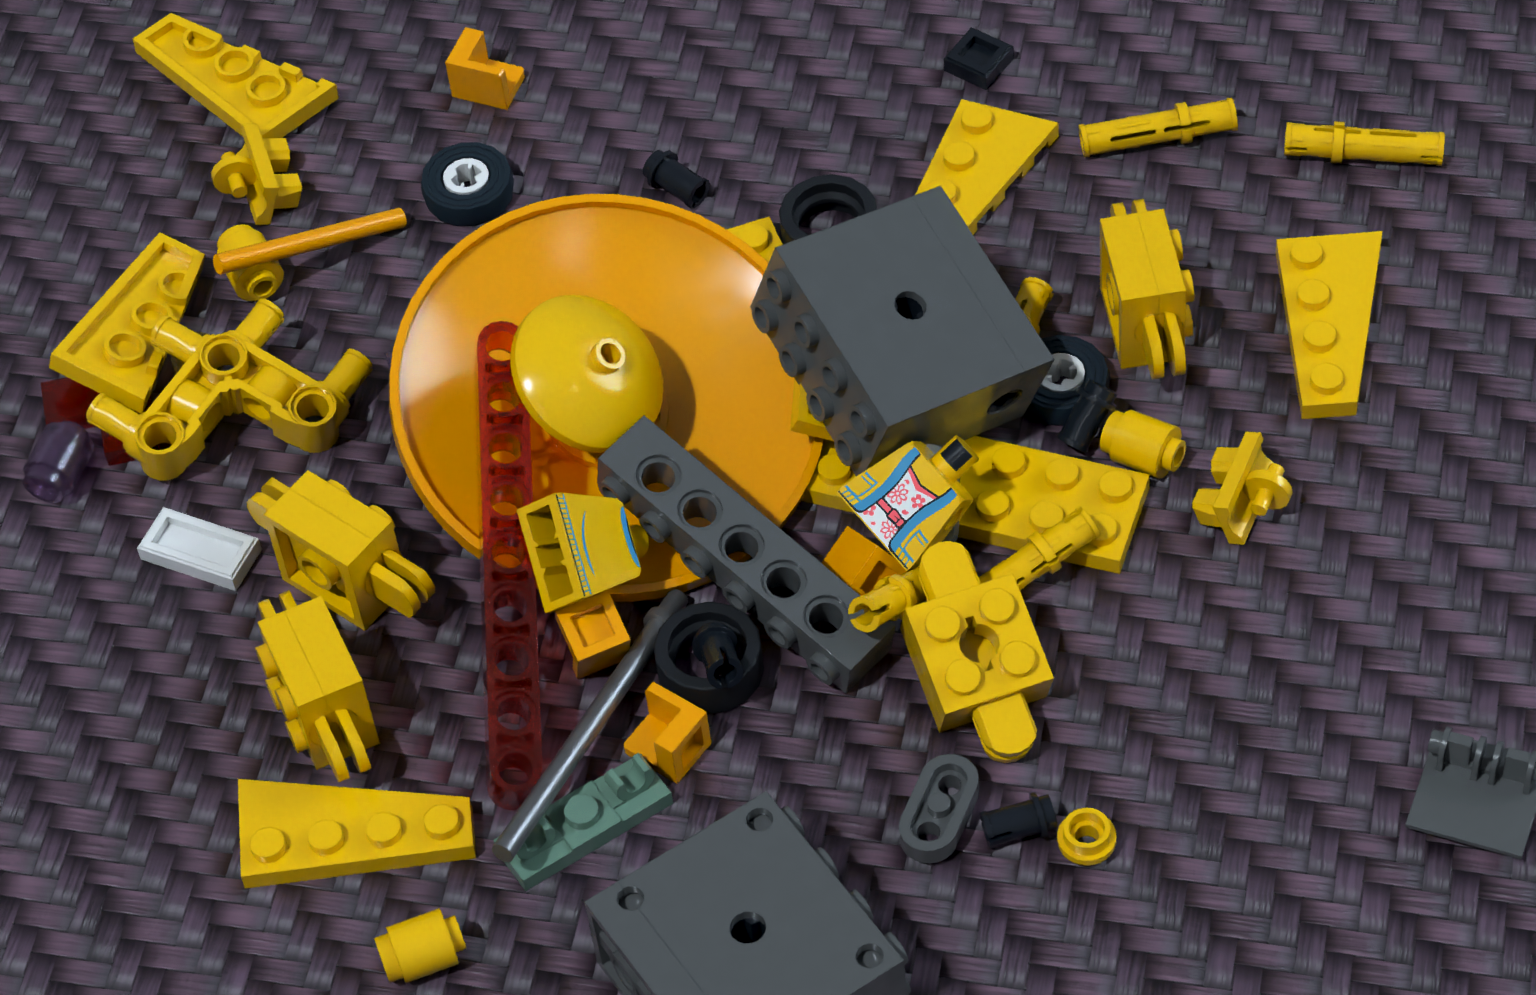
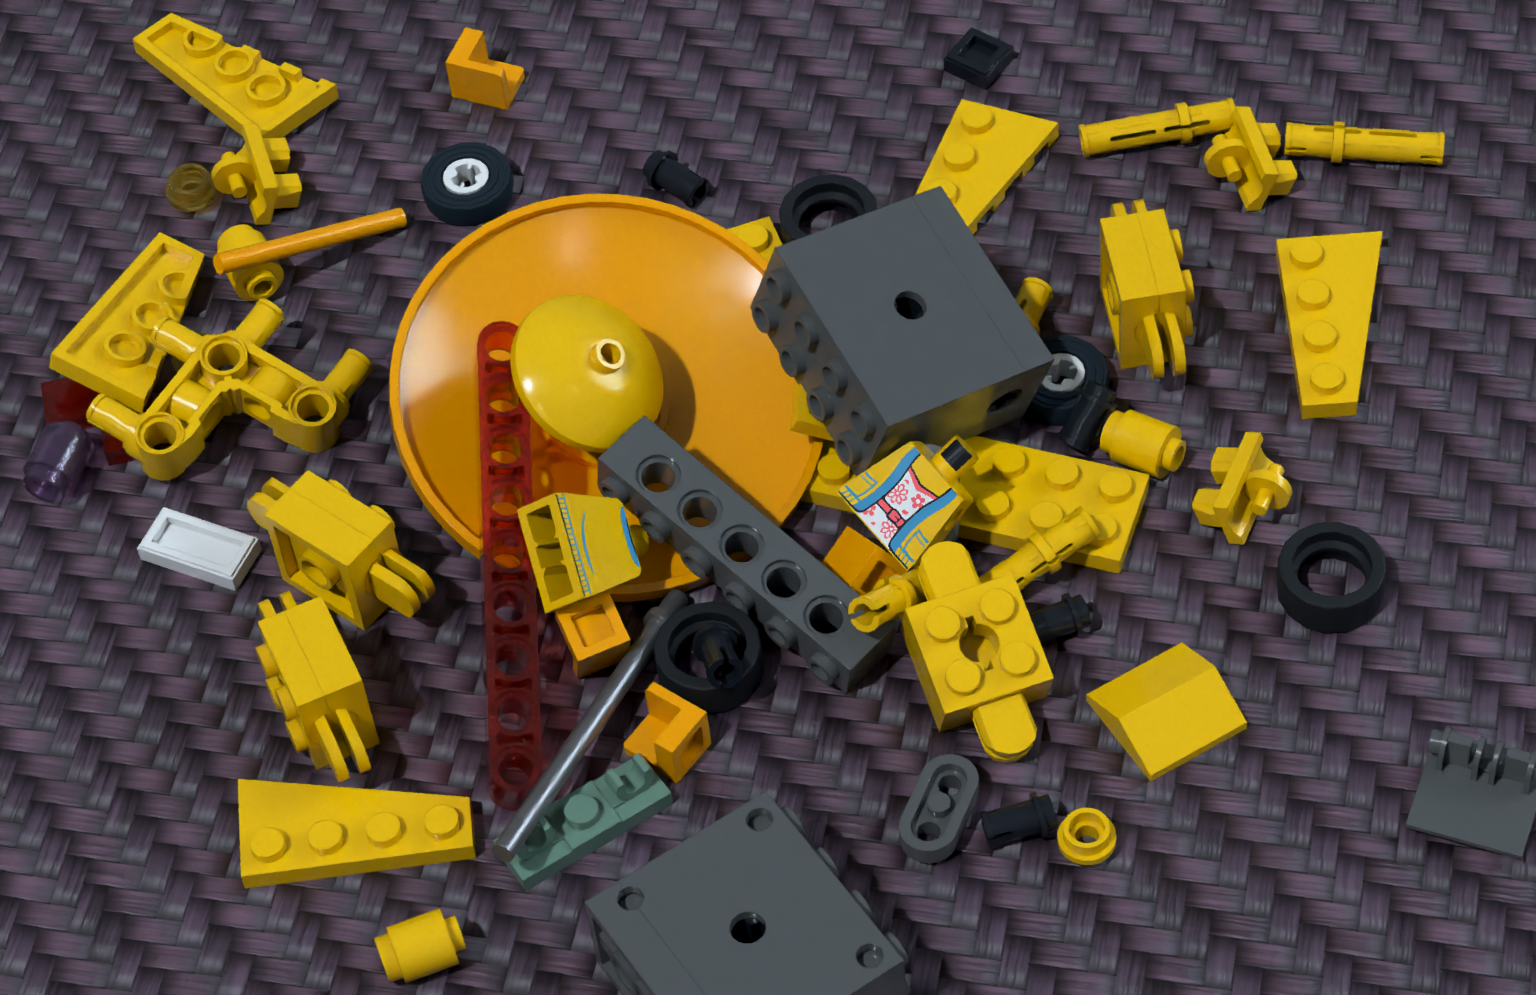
none -> clear yellow plate [165,163,217,212]
none -> black pin [1029,593,1092,643]
none -> yellow slope [1086,642,1247,782]
none -> yellow hips [1204,106,1297,211]
none -> black tyre [1277,522,1387,633]

